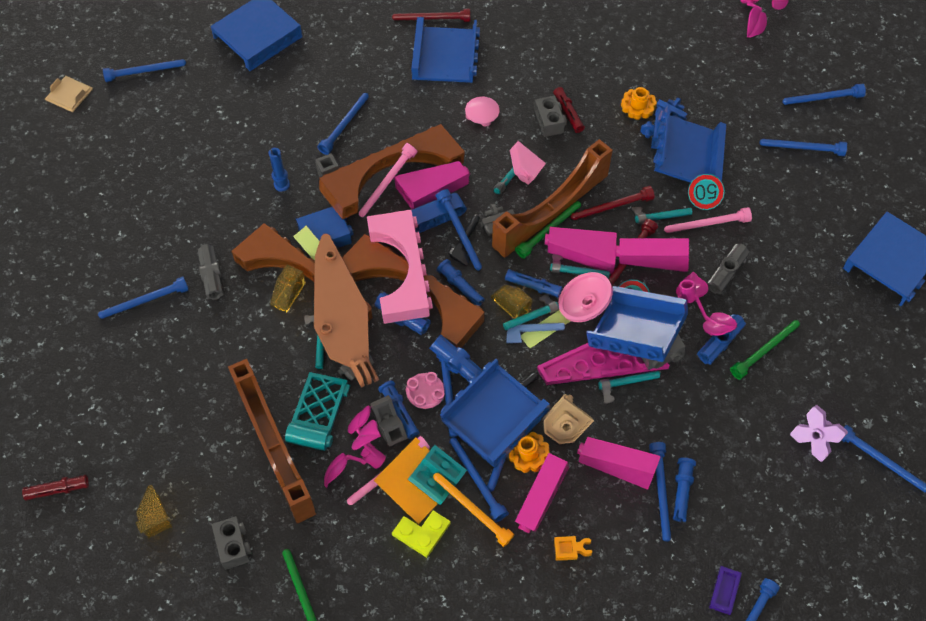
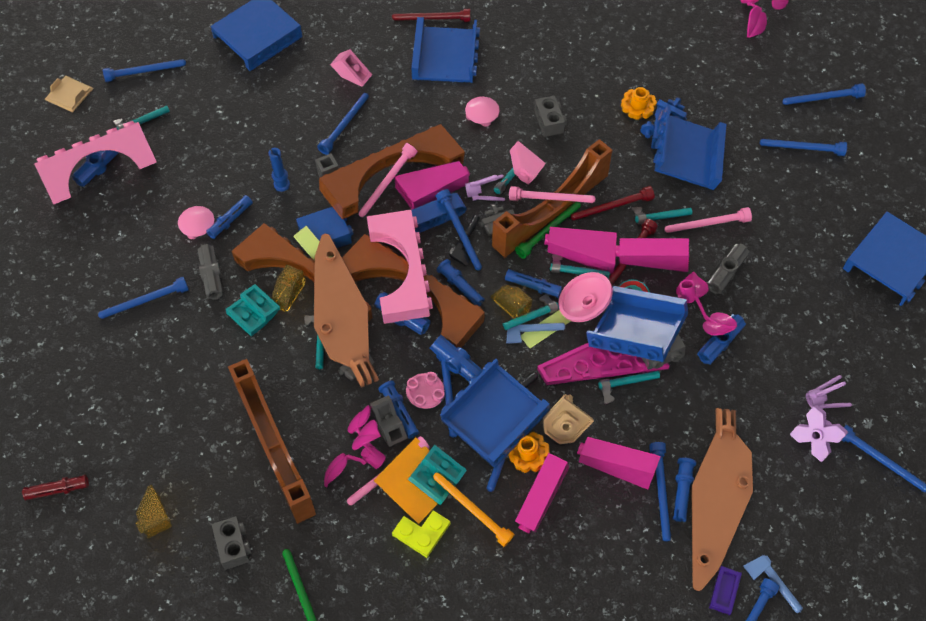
teal piece [285,372,350,451] -> none
blue piece [450,437,509,522] -> none
dark red pin [553,87,585,133] -> none
light orange plate [554,536,592,560] -> none
piece [688,174,725,210] -> none
green piece [730,320,800,380] -> none
none -> bright pink arch [34,121,156,204]
none -> blue piece [71,150,119,187]
none -> teal piece [113,106,170,130]
none -> bright pink dish [178,206,215,239]
none -> blue pin [206,195,253,239]
none -> teal slope [226,284,280,336]
none -> bright pink slope [330,49,372,86]
none -> lavender plant [465,175,505,201]
none -> bright pink piece [509,186,596,203]
none -> nougat wing [692,408,753,591]
none -> medium blue piece [743,555,803,613]
none -> lavender plant [806,375,852,409]

